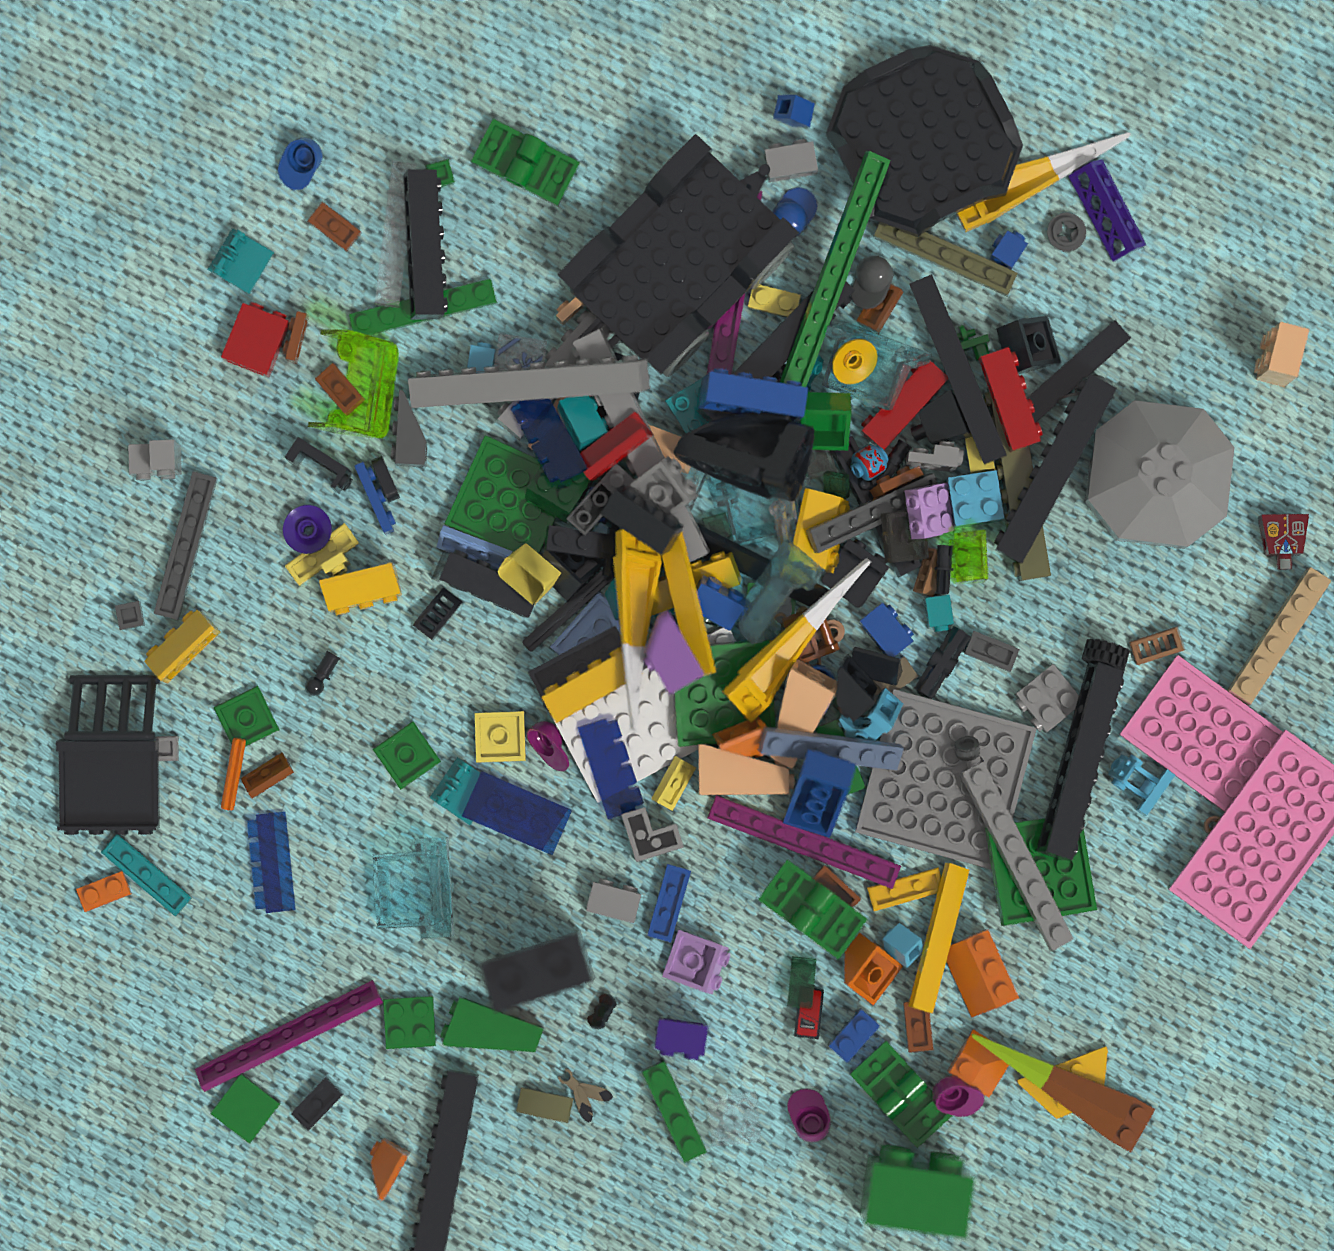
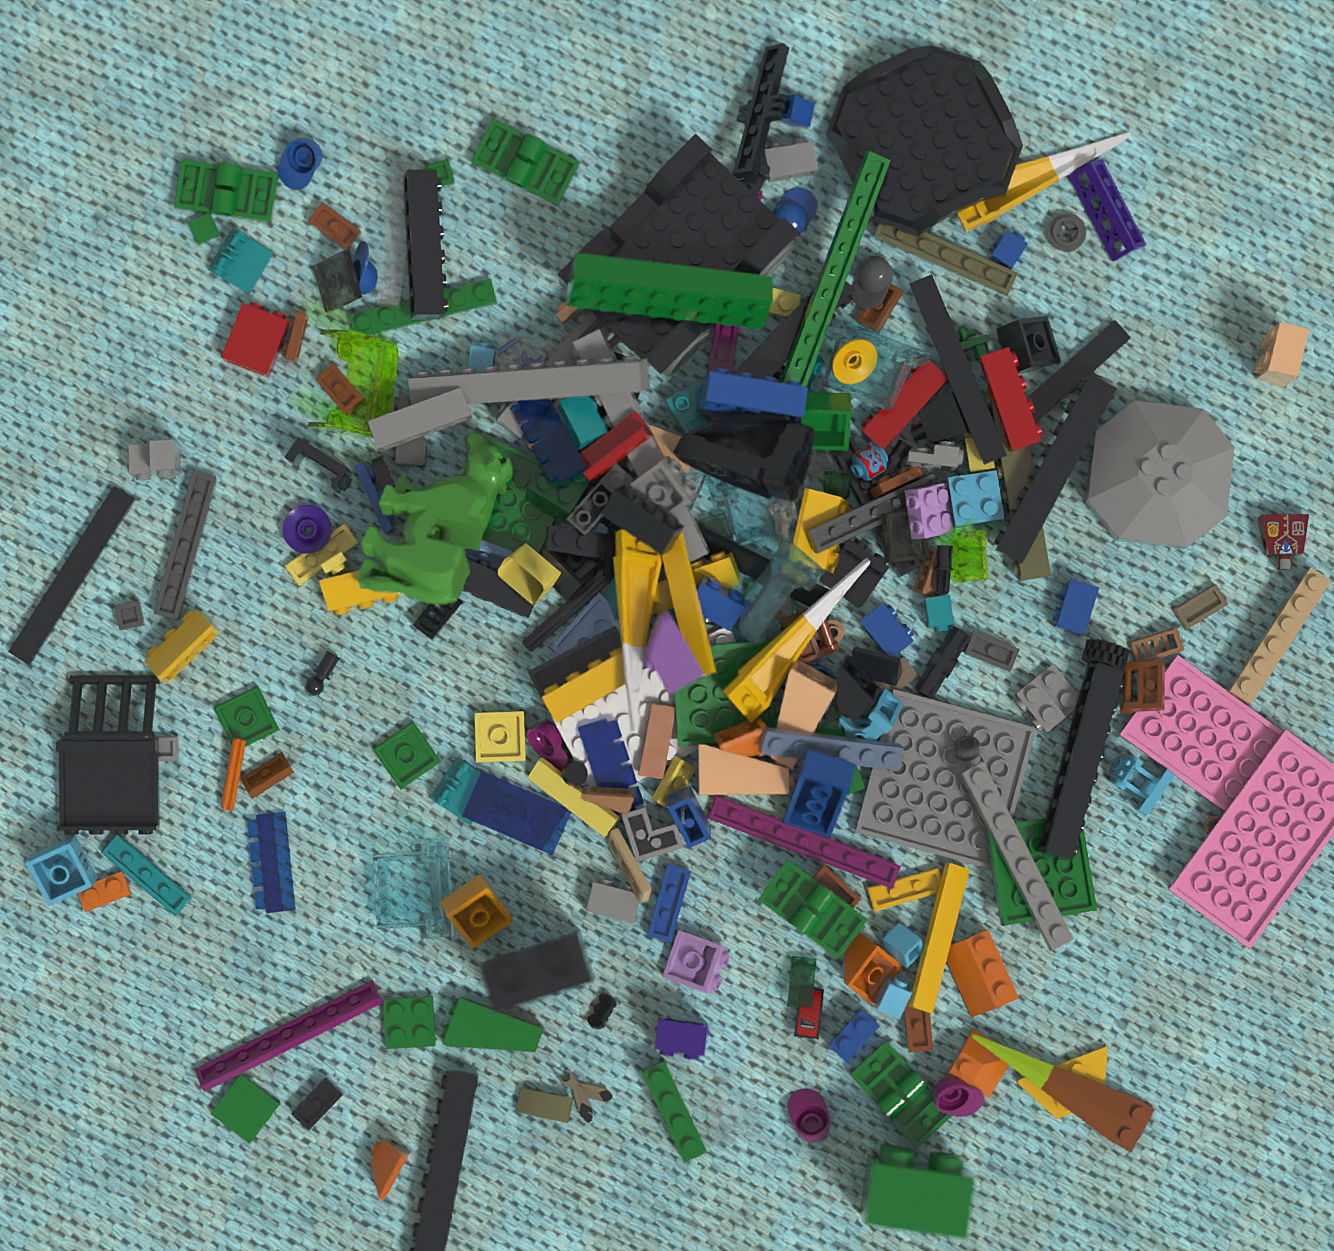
none -> black tile [8,486,136,665]
none -> medium azure brick [26,835,98,906]
none -> green plate [174,159,279,223]
none -> green tile [188,213,221,245]
none -> clear smoke tile [313,250,362,313]
none -> blue cap [349,241,378,295]
none -> bright green animal [357,432,513,604]
none -> light grey panel [368,388,473,452]
none -> light orange brick [440,873,513,949]
none -> light yellow tile [527,757,620,837]
none -> black tile [562,761,588,786]
none -> green brick [567,253,773,329]
none -> medium nougat slope [581,786,635,815]
none -> tan tile [607,828,651,903]
none -> nougat tile [638,702,676,779]
none -> blue brick [667,786,711,848]
none -> black hinge [733,43,789,179]
none -> medium azure brick [874,976,912,1020]
none -> blue brick [1052,579,1099,636]
none -> dark orange plate [1120,660,1165,714]
none -> dark tan tile [1172,584,1228,630]

